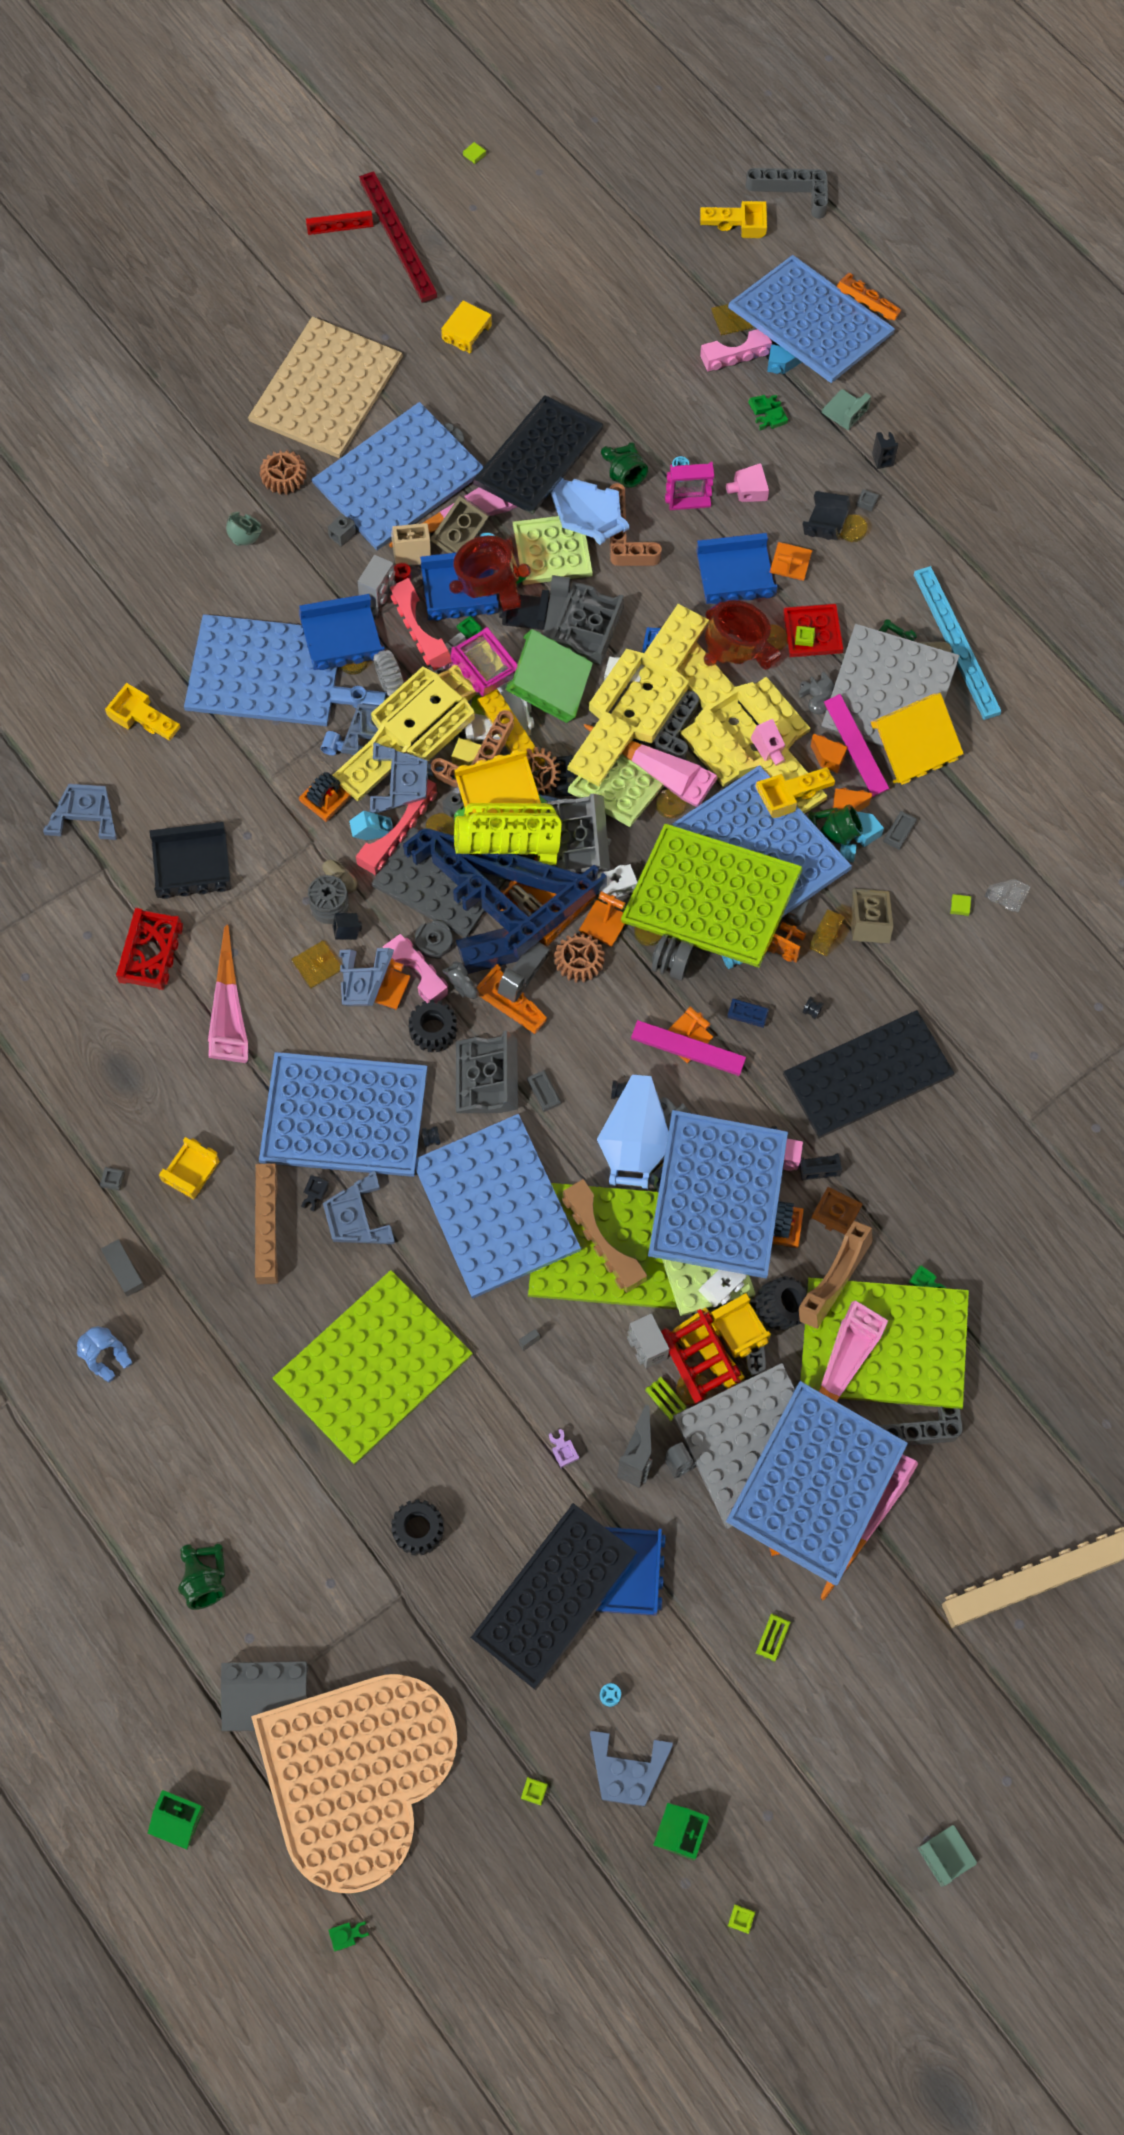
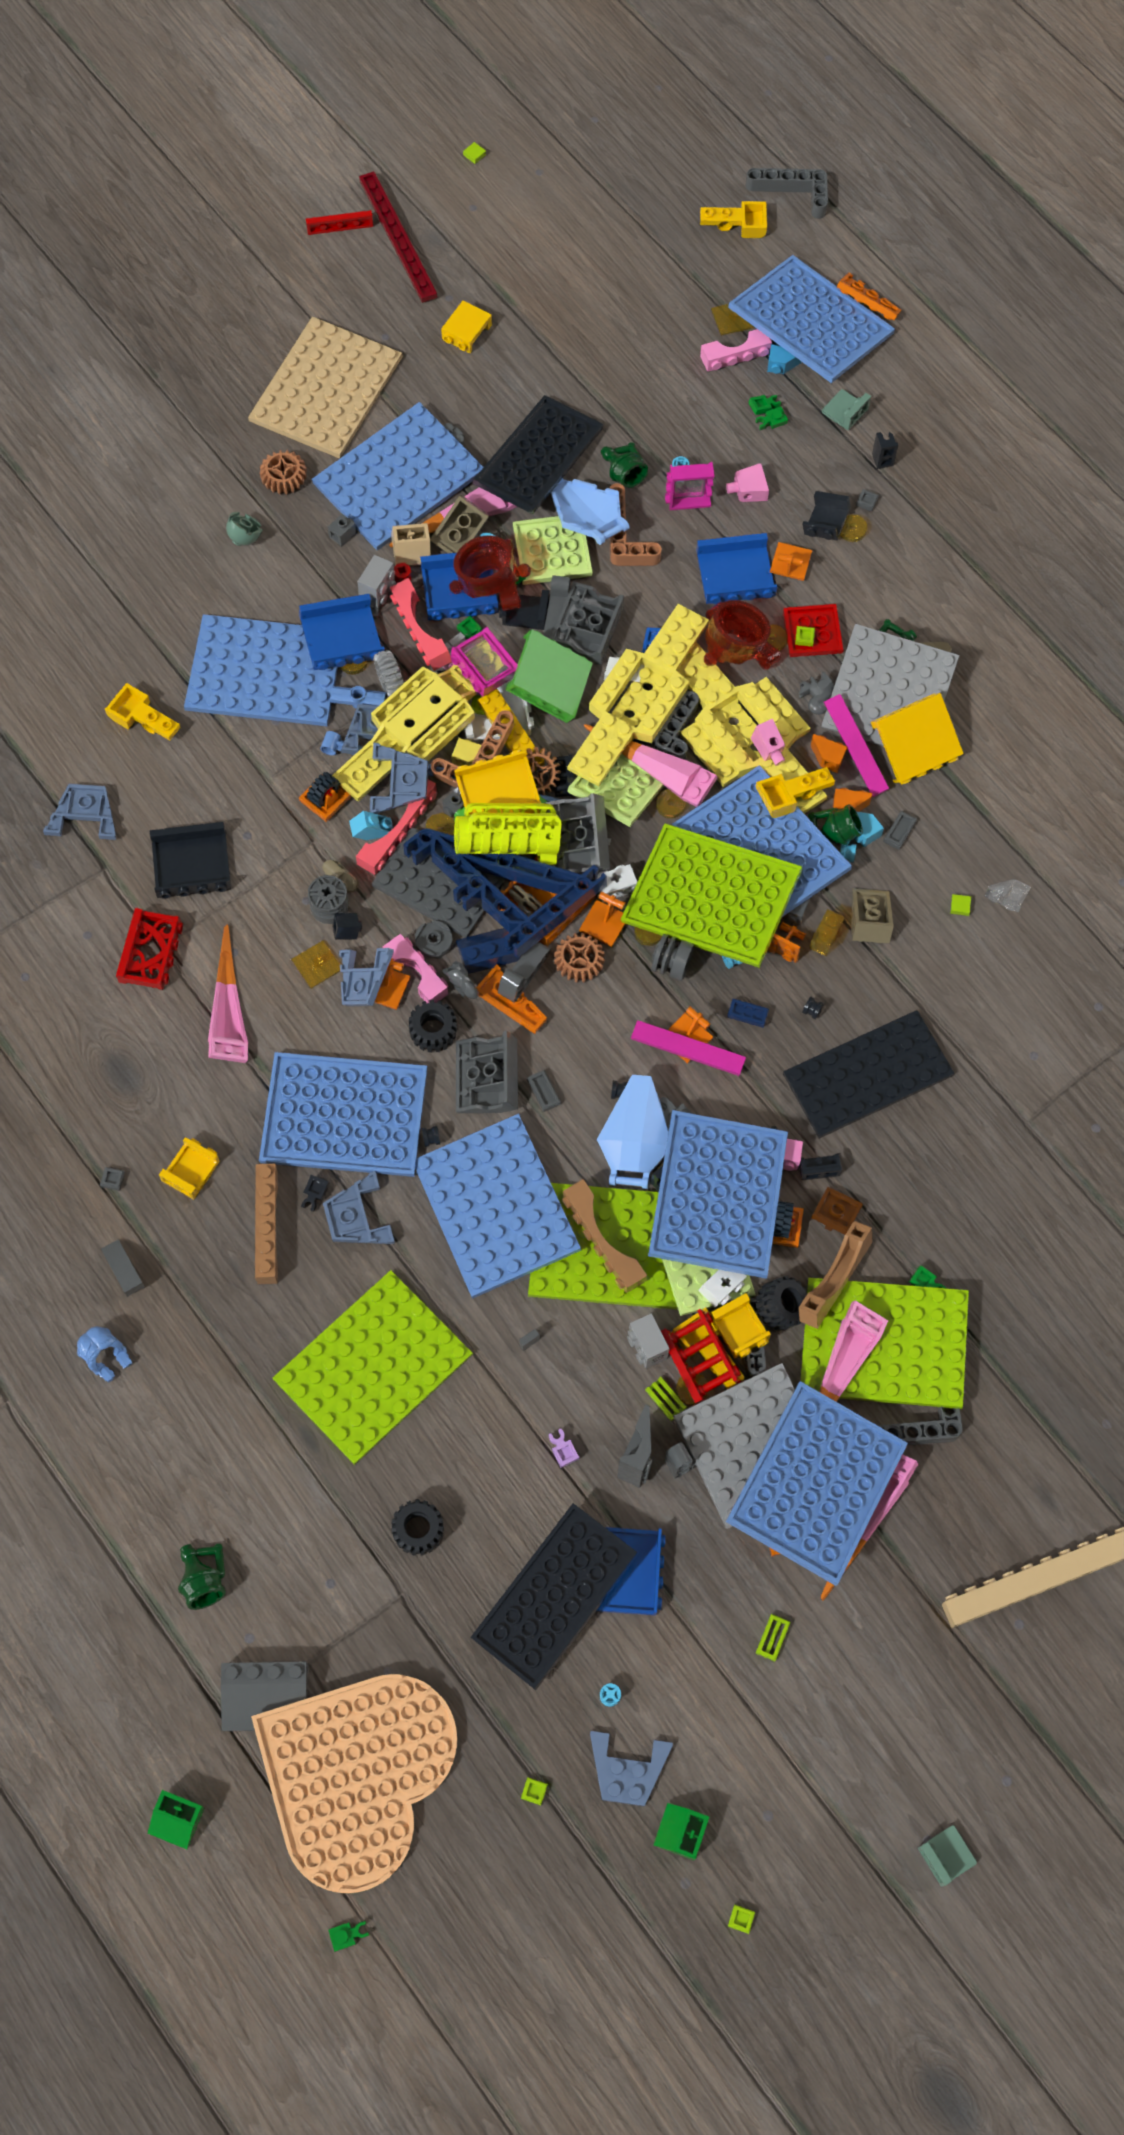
medium azure plate [914,566,1001,720] -> none

